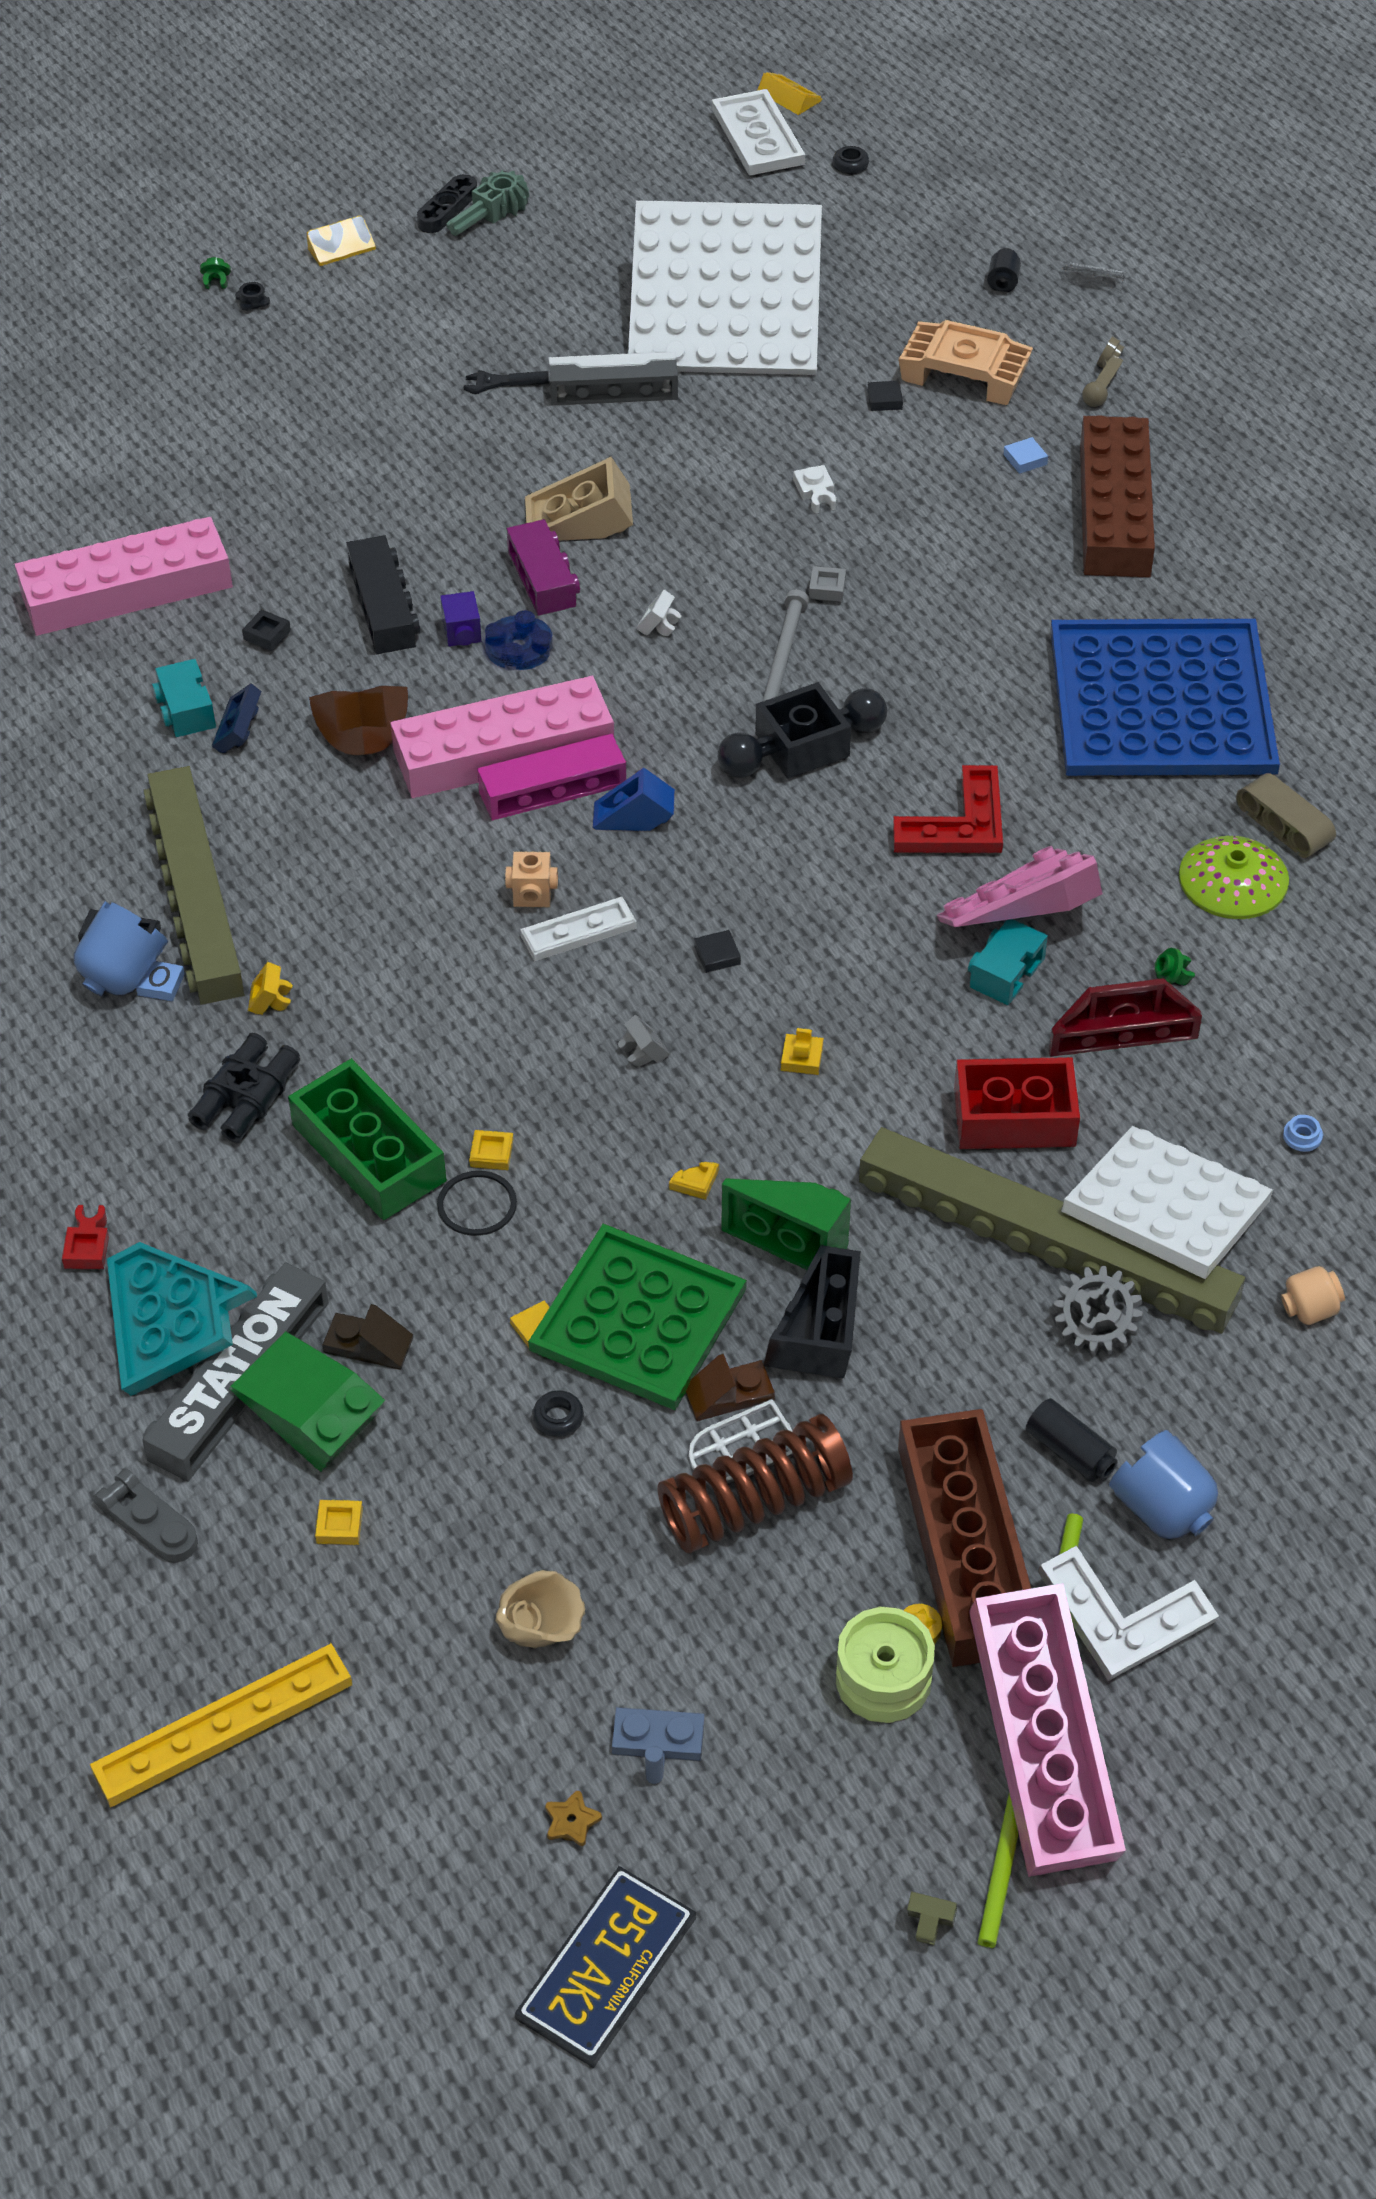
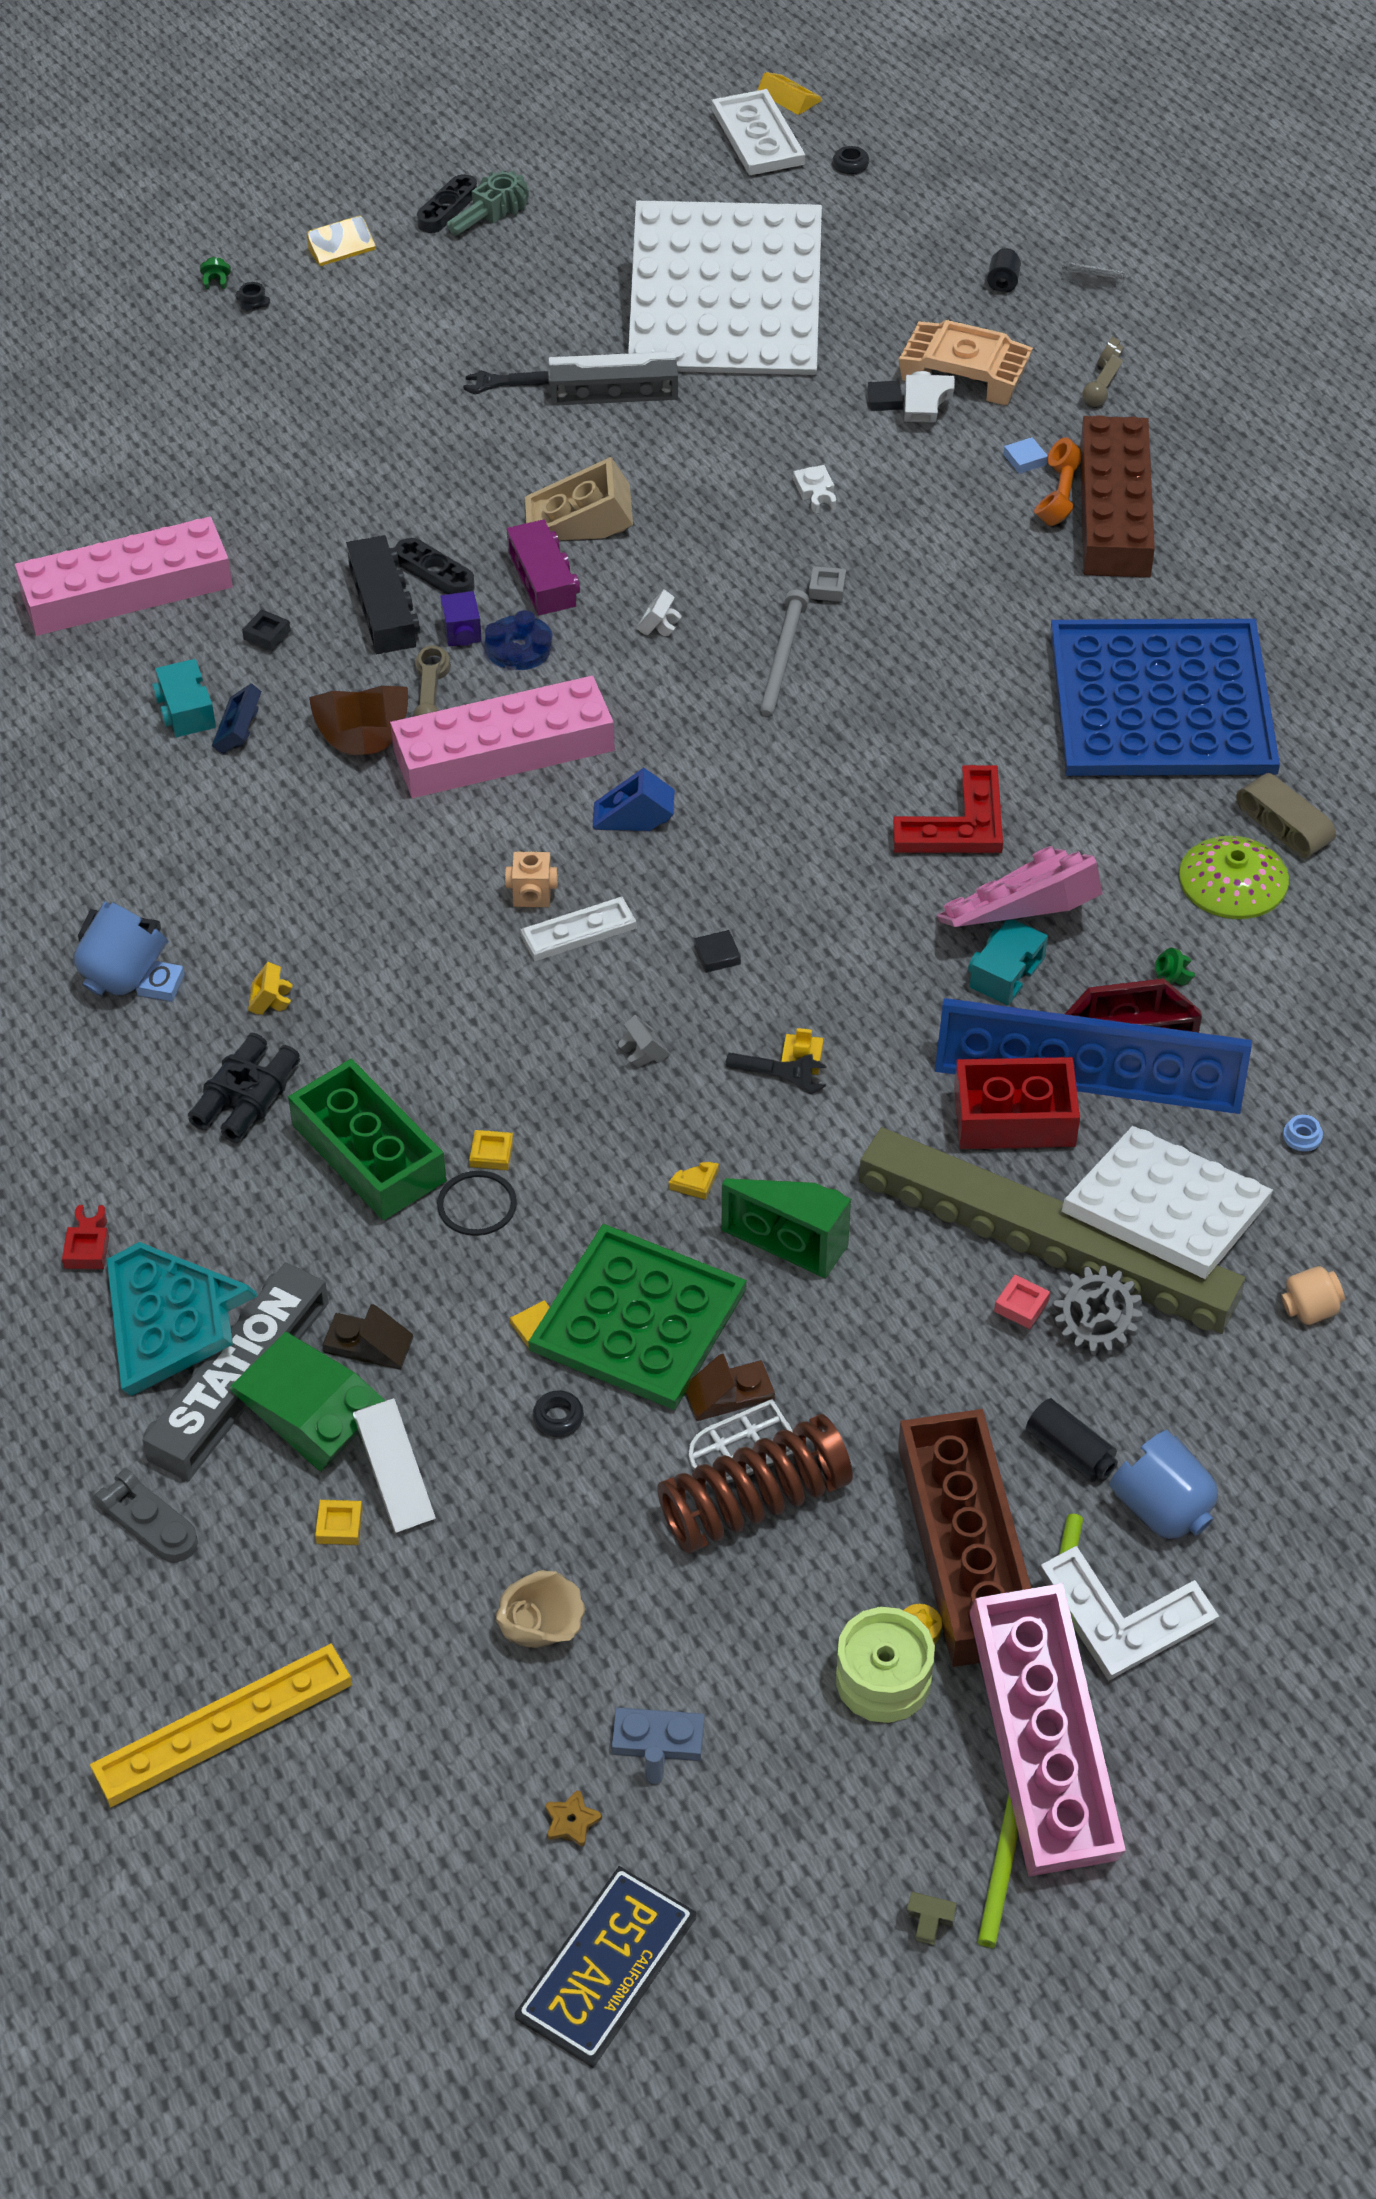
olive brick [143,766,245,1005] -> none
dark pink brick [477,734,626,821] -> none
black brick [717,682,887,779] -> none
black wedge [763,1245,861,1378] -> none
none -> white tile [353,1398,436,1533]
none -> black beam [395,538,475,594]
none -> dark tan piece [413,645,451,717]
none -> black piece [726,1052,827,1094]
none -> white brick [904,371,954,422]
none -> blue plate [935,998,1252,1114]
none -> coral tile [994,1274,1050,1329]
none -> orange piece [1034,437,1082,526]

